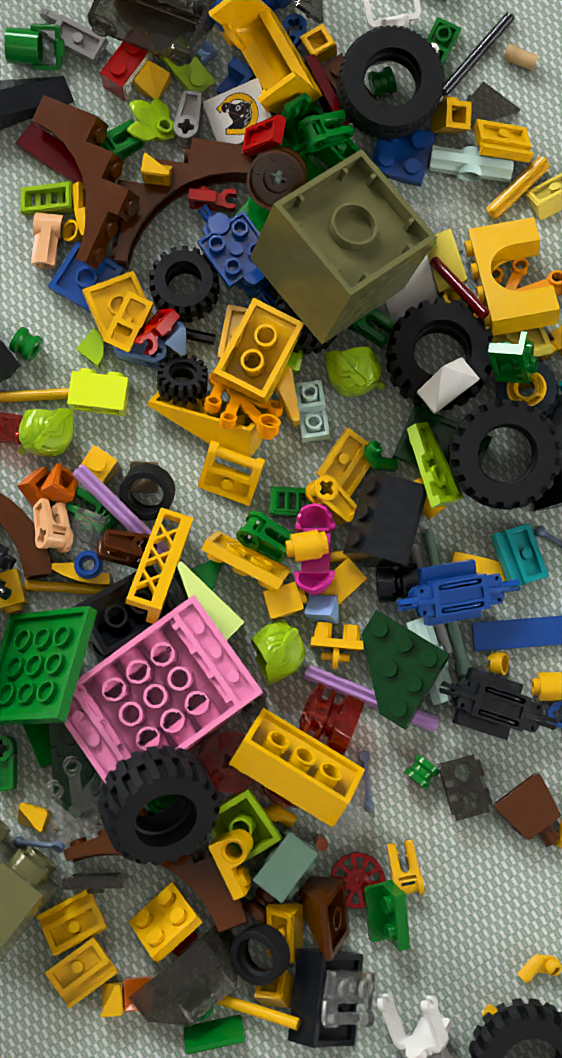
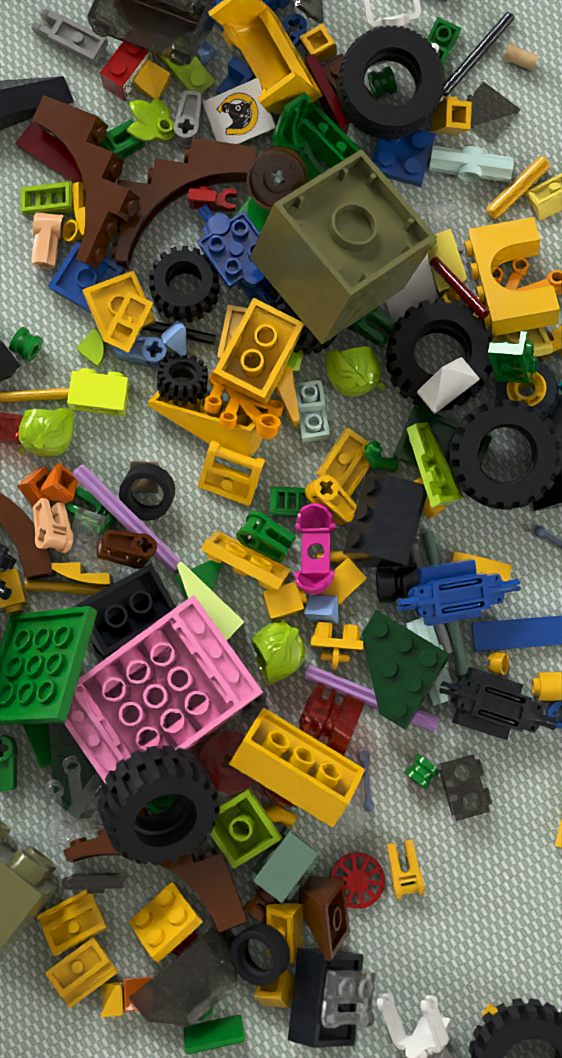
green piece [4,23,65,71] -> none
sand blue hinge [13,836,65,853] -> none
yellow slope [18,802,52,833] -> none
blue plate [74,550,103,579] -> none
yellow brick [79,445,121,487] -> none
yellow fence [126,507,194,624] -> none
red plate [134,308,180,355] -> none
yellow slope [141,153,173,186] -> none
yellow plate [208,829,254,900] -> none
yellow bar [215,992,301,1030] -> none
red plate [242,114,286,157] -> none
yellow brick [285,530,329,563] -> none
green piece [296,109,355,153] -> none
copper bar [314,834,328,851] -> none
green bracket [364,880,410,952] -> none
yellow plate [473,119,534,163] -> none
teal plate [490,523,549,586] -> none
reddish brown torso [491,773,561,847] -> none
yellow arm [517,954,562,984] -> none

